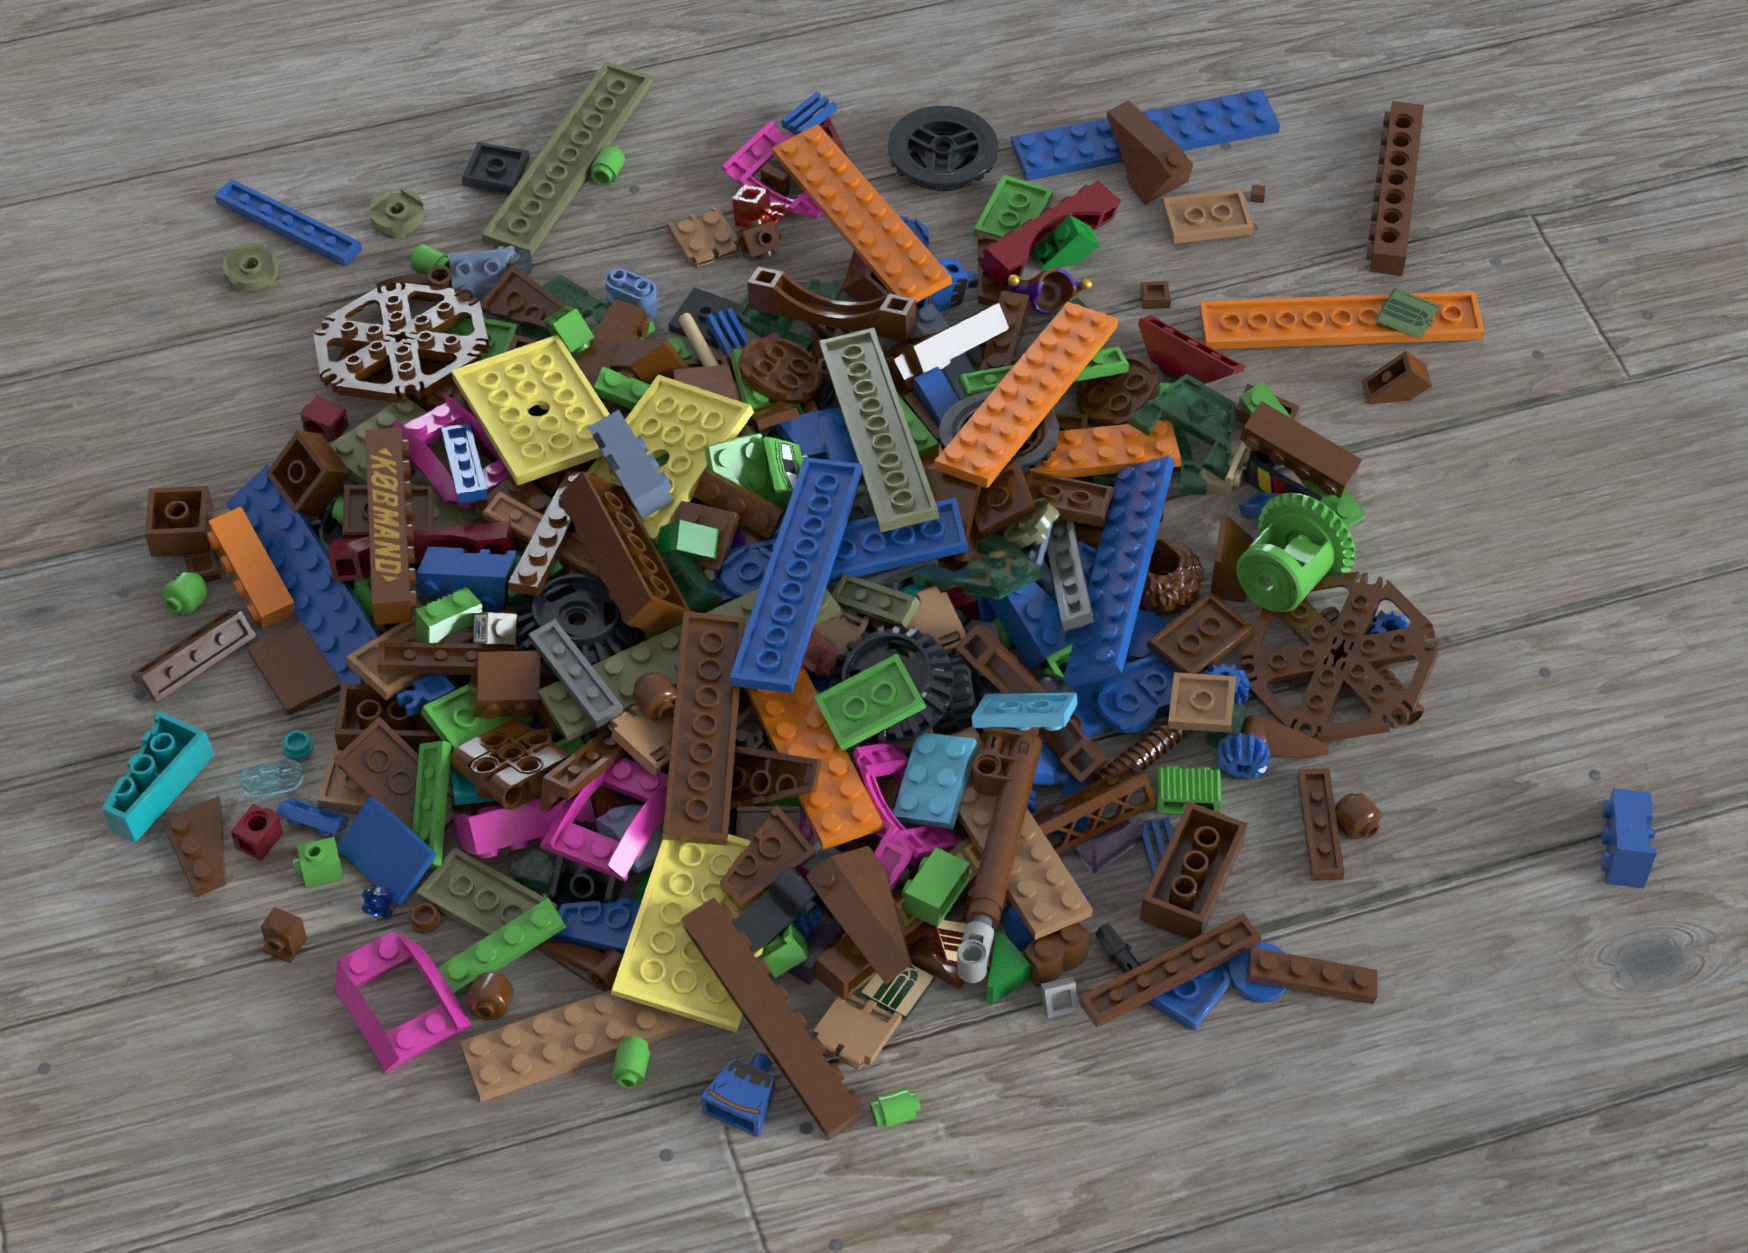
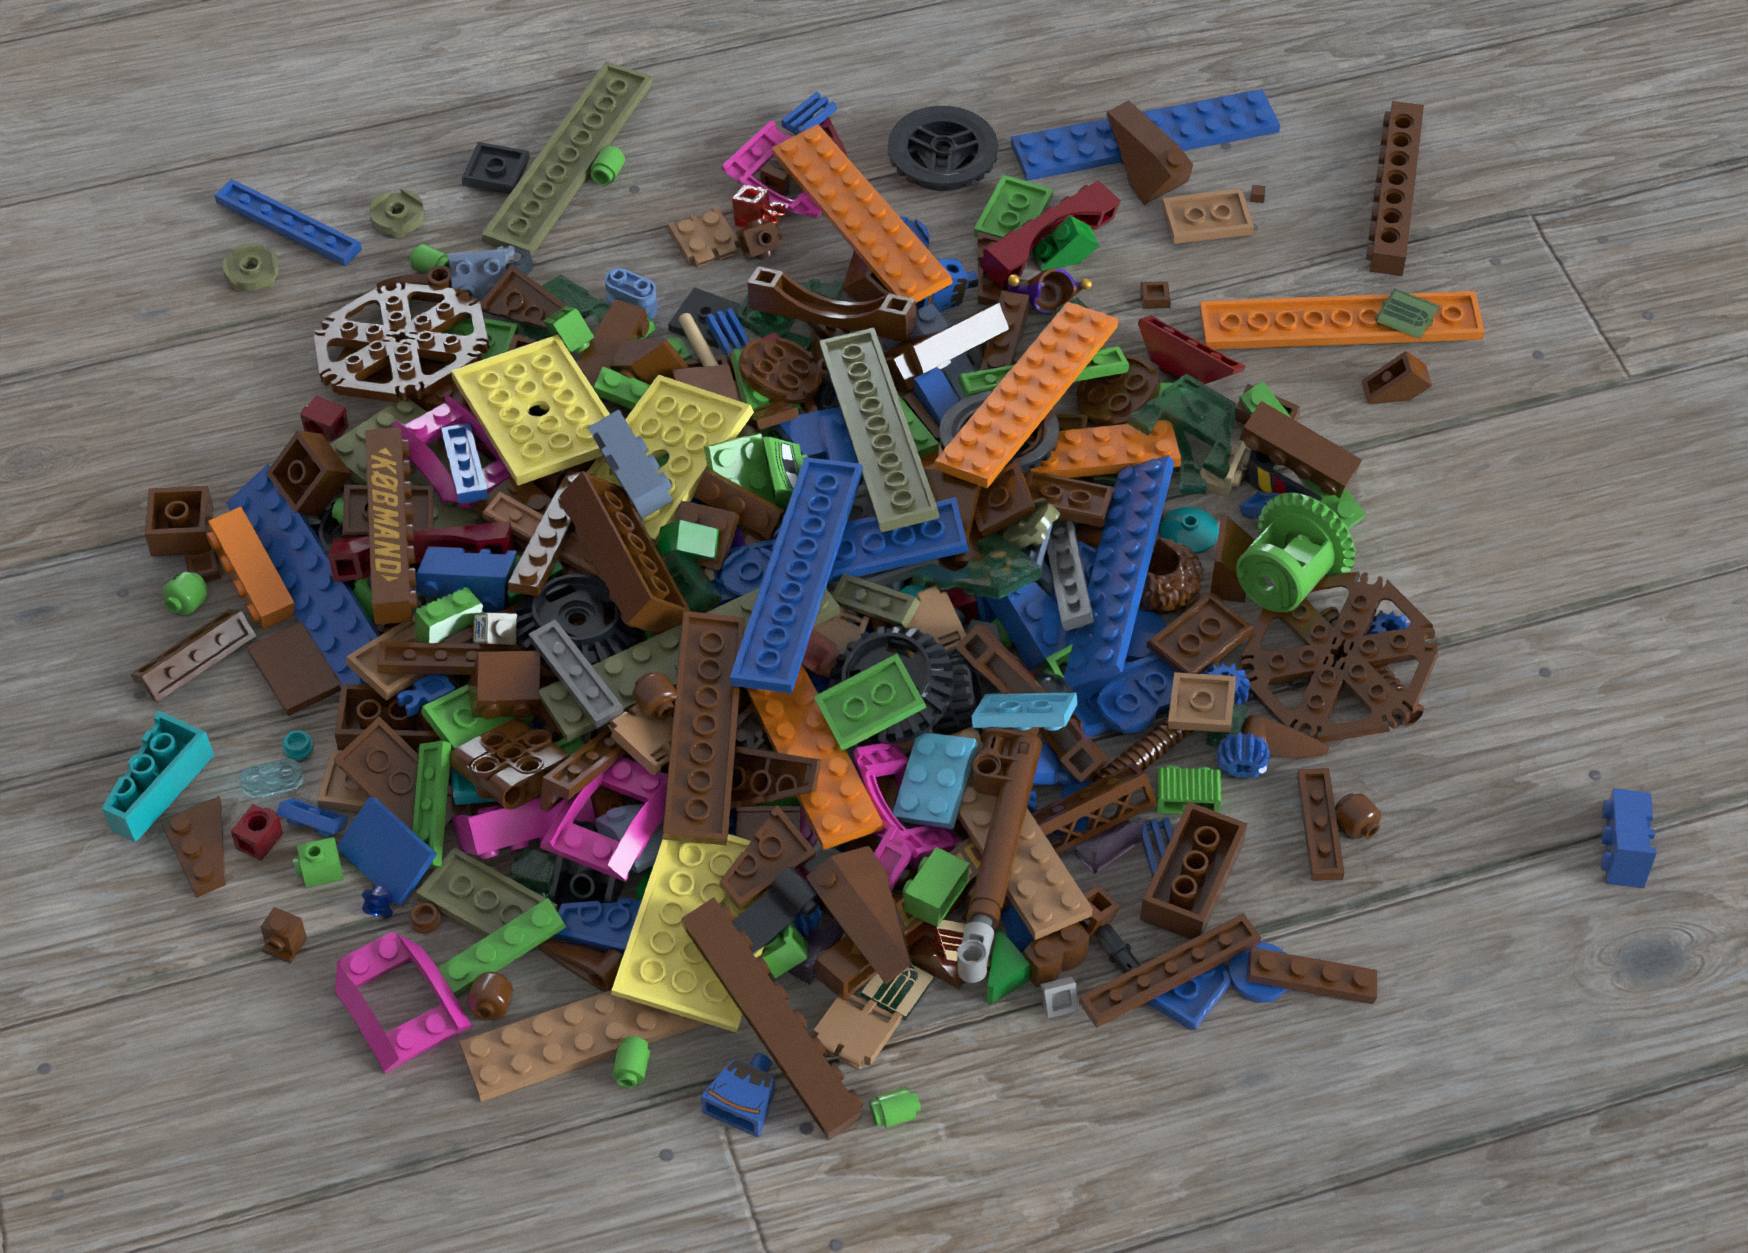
none -> reddish brown brick [1079,885,1120,940]
none -> teal dish [1160,507,1219,554]

